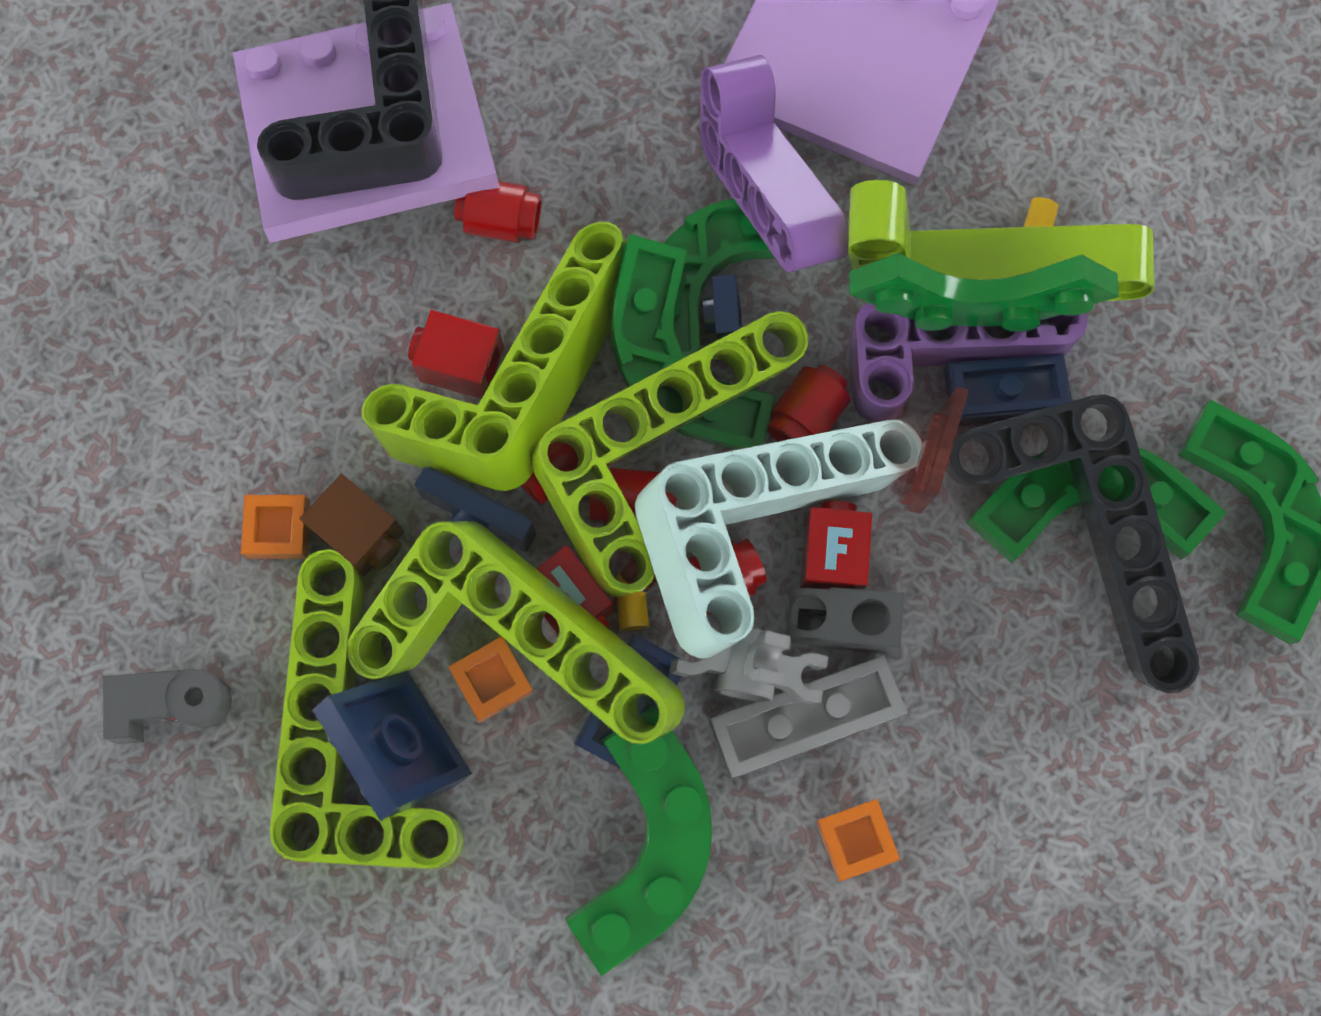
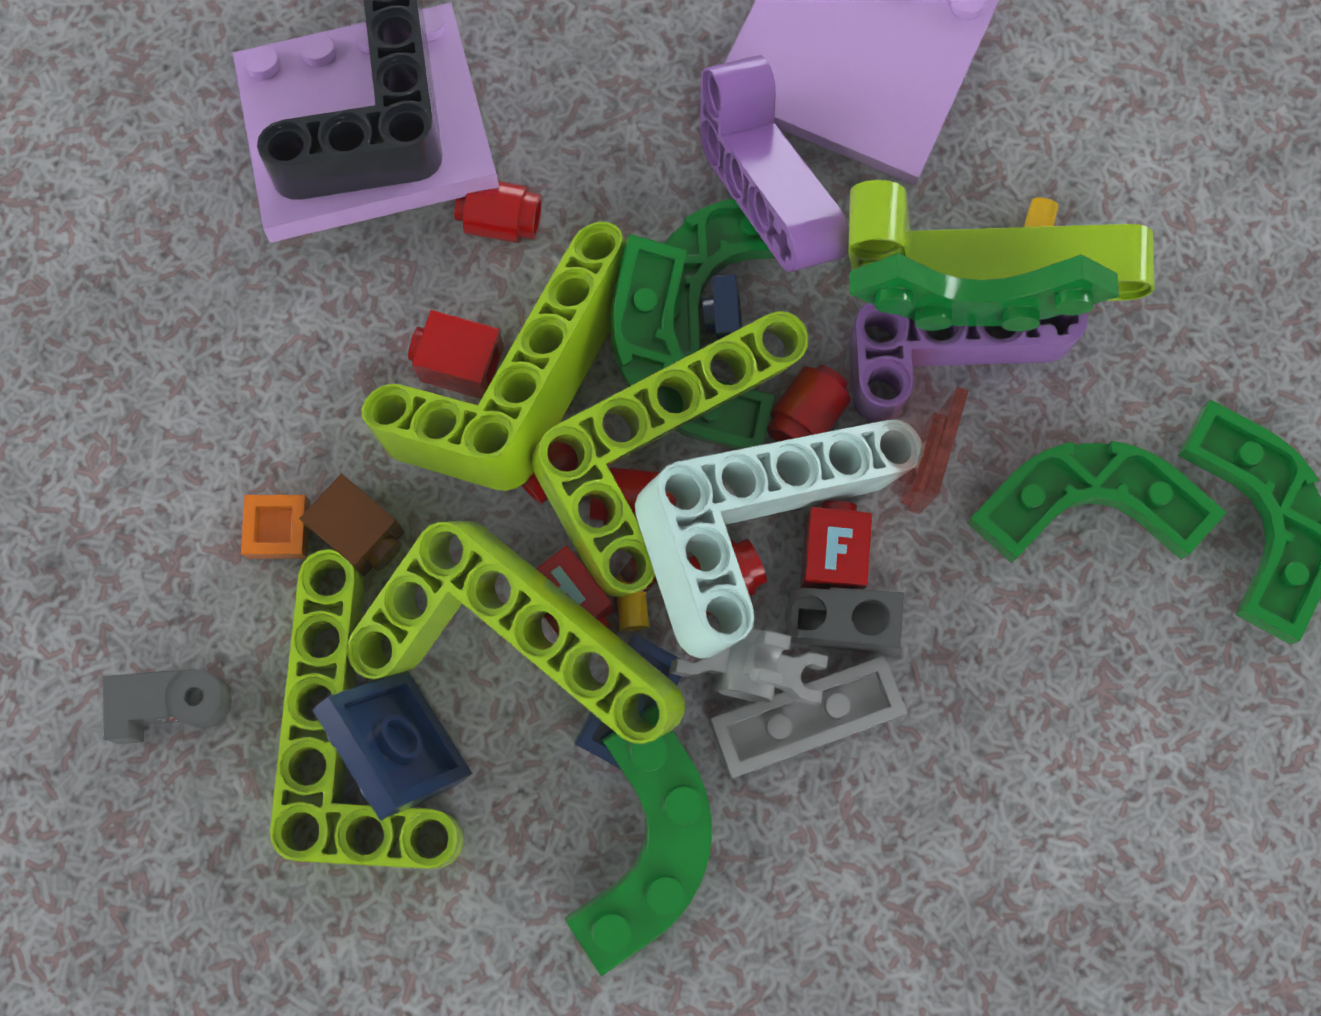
dark blue plate [414,466,536,552] -> none
orange plate [448,636,534,723] -> none
orange plate [816,799,900,882] -> none
black beam [943,394,1200,693] -> none
dark blue plate [944,353,1072,425] -> none

